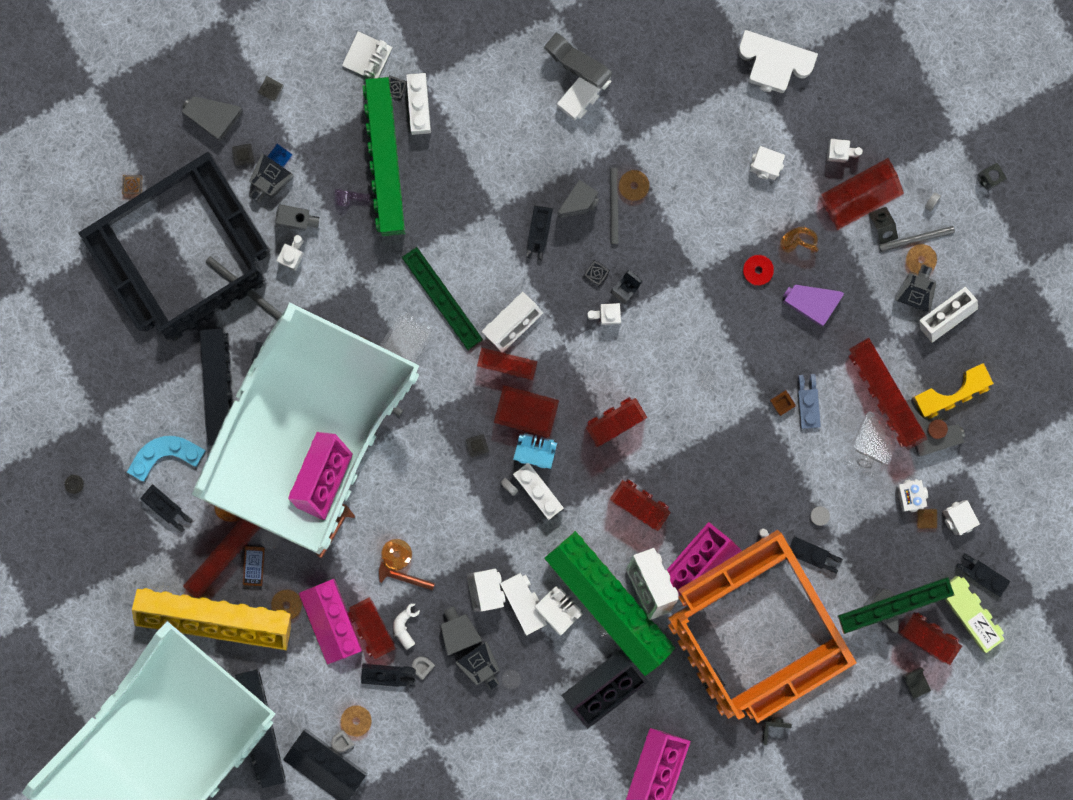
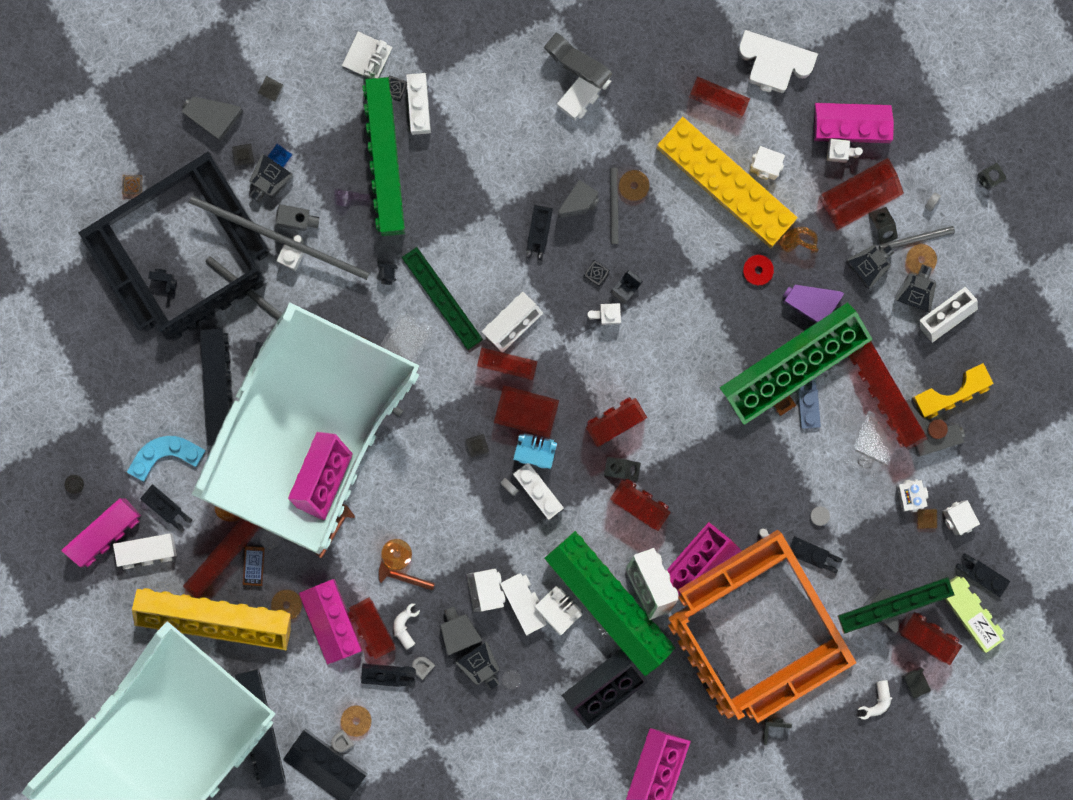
none -> dark pink slope [62,498,141,567]
none -> white brick [113,533,177,570]
none -> black bracket [148,268,177,295]
none -> dark grey piece [189,196,370,280]
none -> black brick [377,264,398,285]
none -> pearl dark grey bracket [604,457,641,481]
none -> yellow brick [656,117,798,249]
none -> clear red brick [689,76,750,119]
none -> green brick [719,302,873,425]
none -> dark pink slope [814,103,894,143]
none -> torso [846,244,894,289]
none -> white piece [858,680,892,719]

